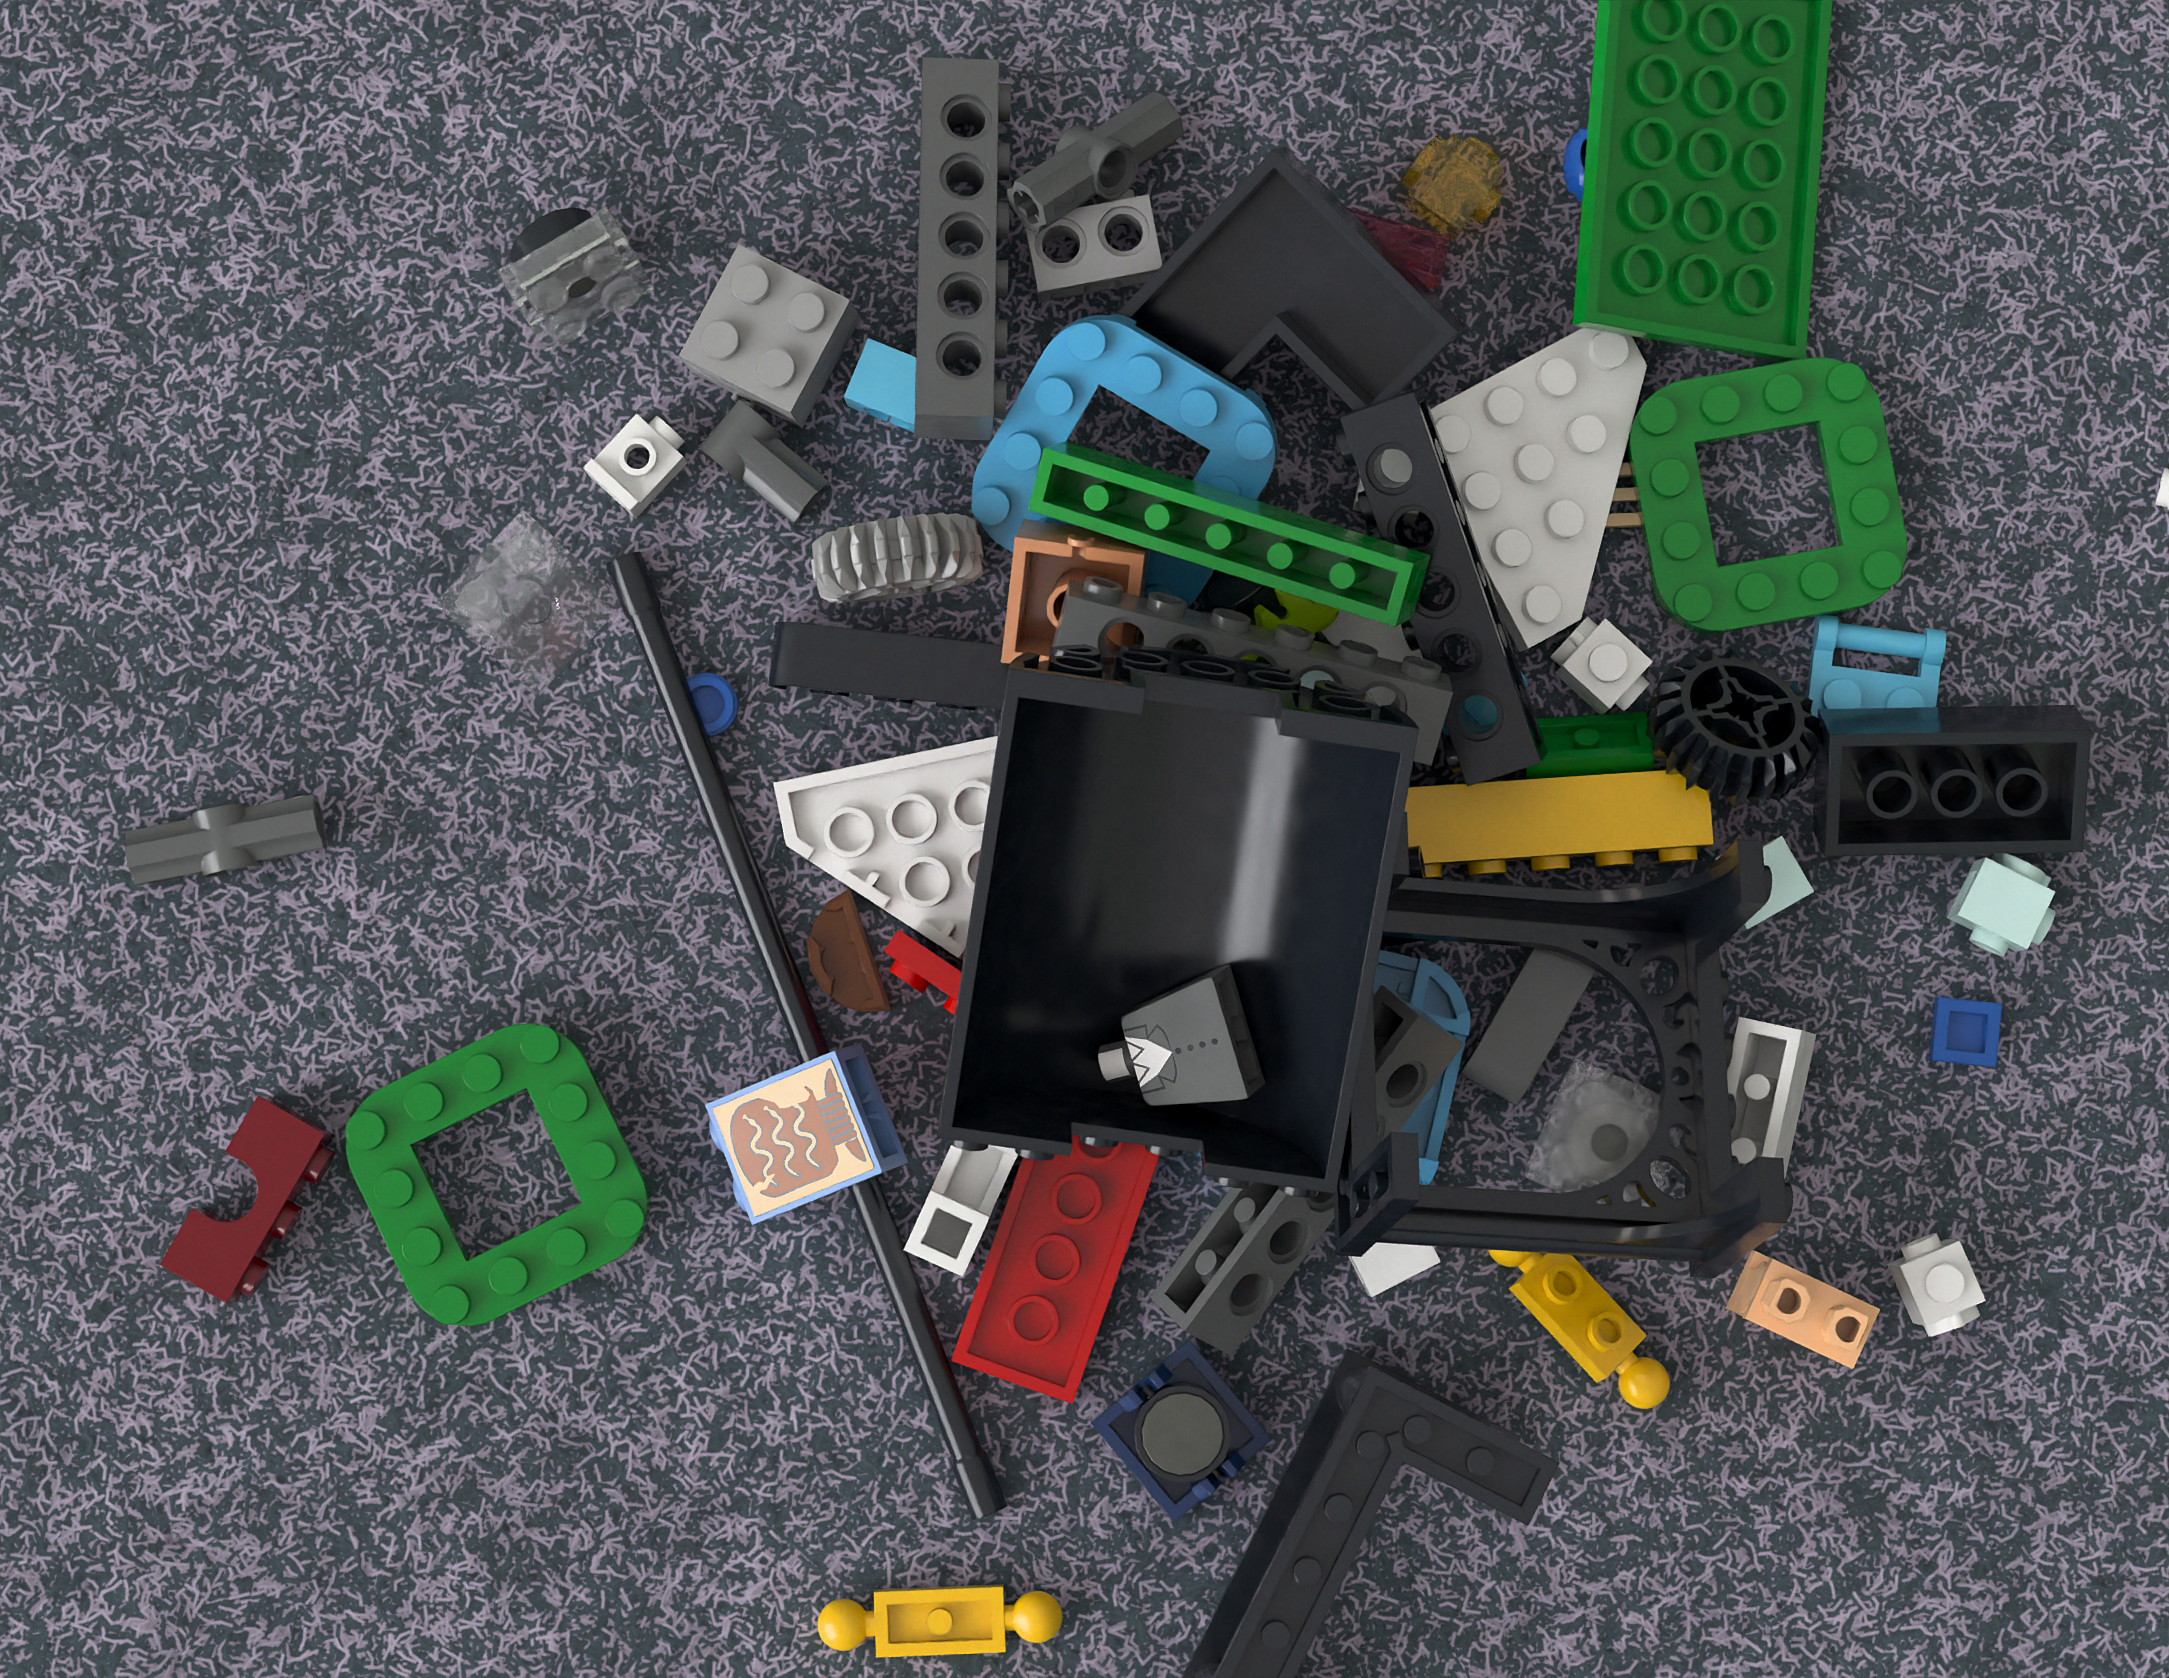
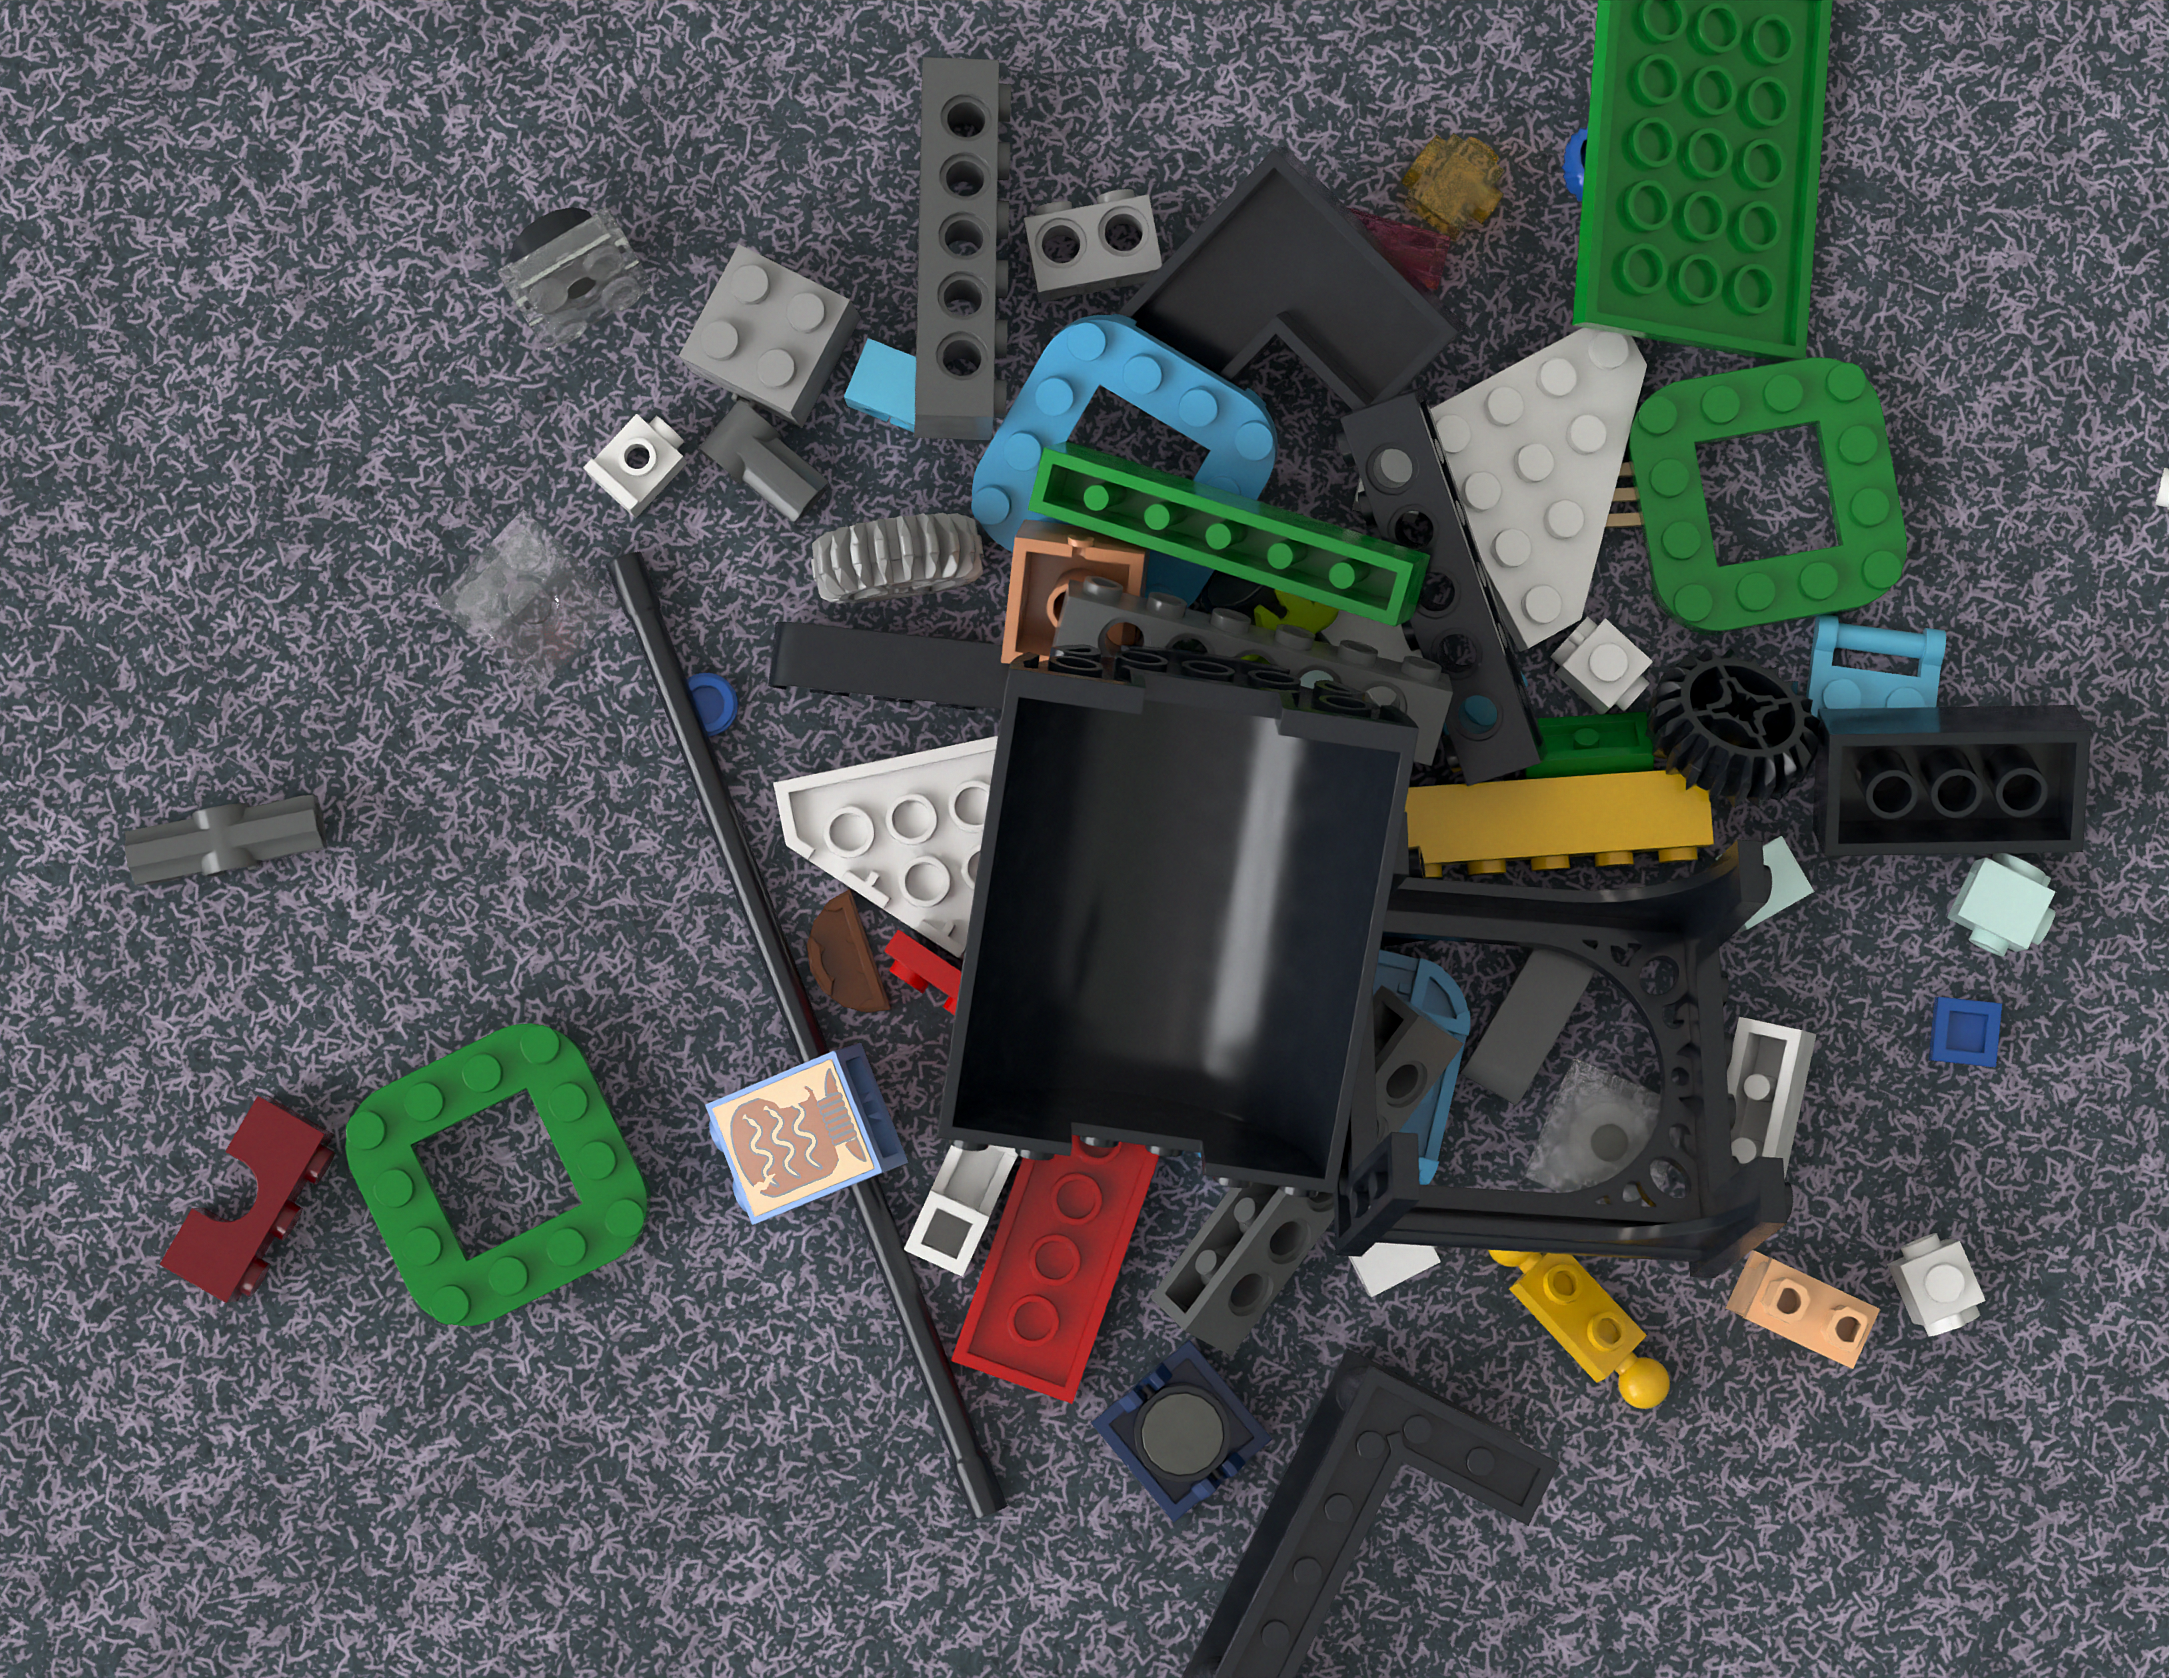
yellow plate [817,1584,1063,1658] -> none
dark grey piece [1007,91,1184,233] -> none
dark grey torso [1098,965,1265,1106] -> none

